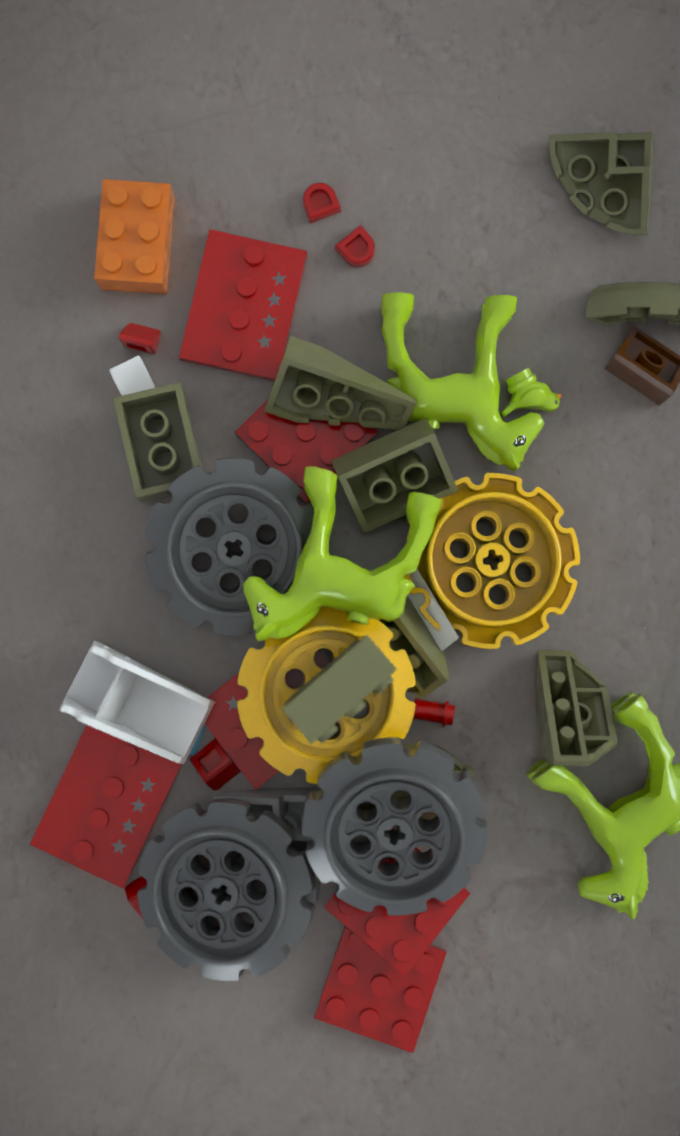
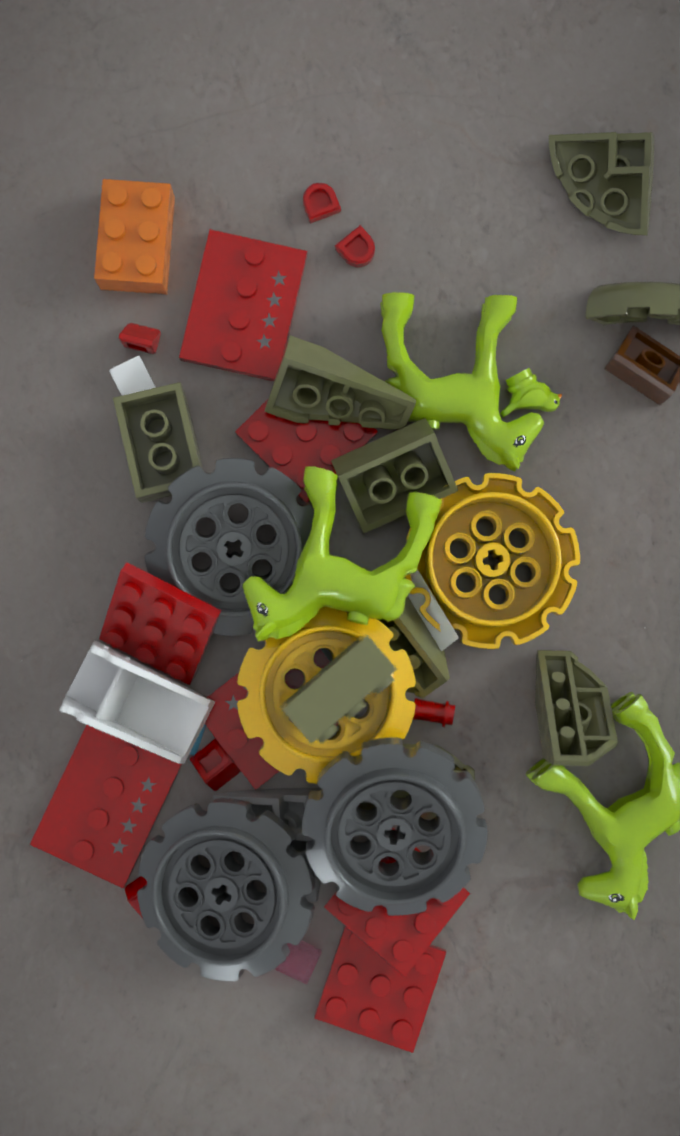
none -> red plate [99,563,222,685]
none -> clear pink plate [275,941,322,985]

